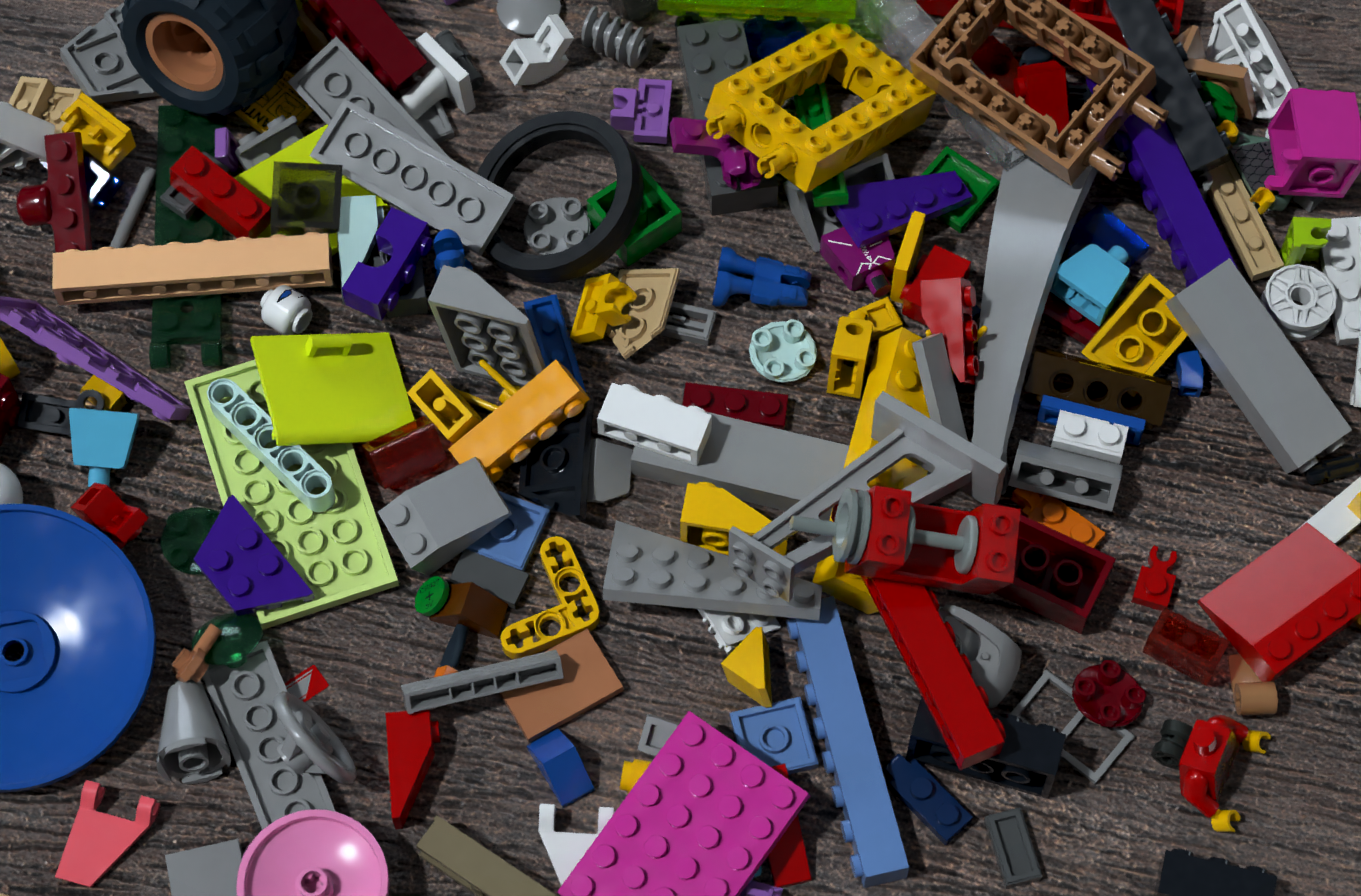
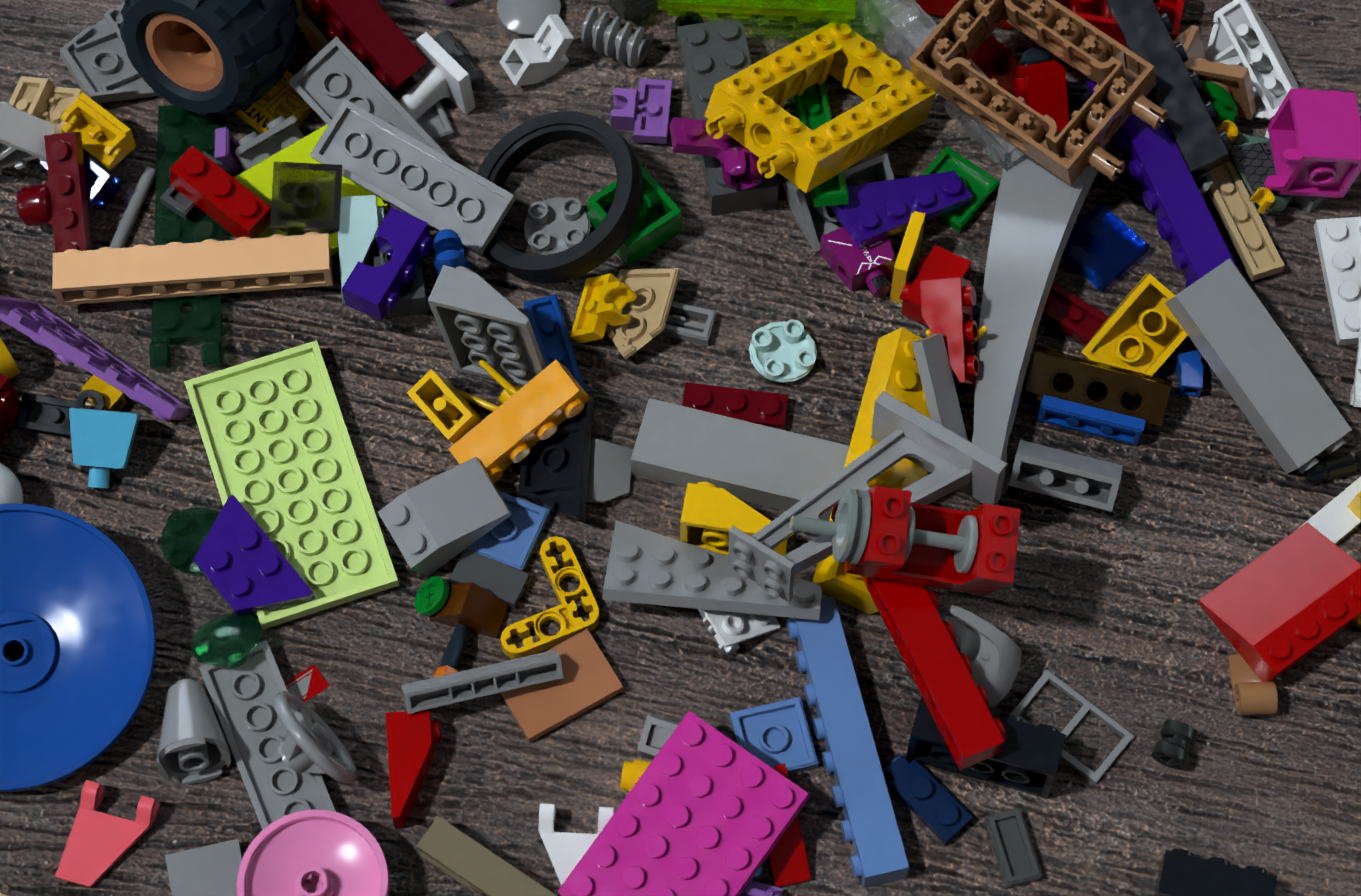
red brick [70,482,148,549] -> none
nougat piece [172,624,222,683] -> none
light aqua beam [207,378,336,512] -> none
neon yellow container [250,332,417,446] -> none
white head [260,285,313,335] -> none
clear red brick [361,416,447,489] -> none
blue slope [527,729,595,808] -> none
white brick [597,383,712,466] -> none
blue piece [712,246,812,307] -> none
yellow slope [721,627,772,708] -> none
dish [744,7,807,62] -> none
yellow torso [826,310,874,399] -> none
yellow tile [857,297,903,342] -> none
dark red brick [982,503,1116,634] -> none
orange hinge [1011,488,1105,549] -> none
medium azure torso [1050,244,1130,326] -> none
white brick [1051,410,1129,464] -> none
dark red dish [1072,660,1146,727] -> none
red plate [1131,545,1177,612] -> none
clear red brick [1142,607,1230,686] -> none
torso [1179,715,1271,832] -> none
white wheel [1260,264,1337,342] -> none
lime hinge [1281,217,1332,266] -> none

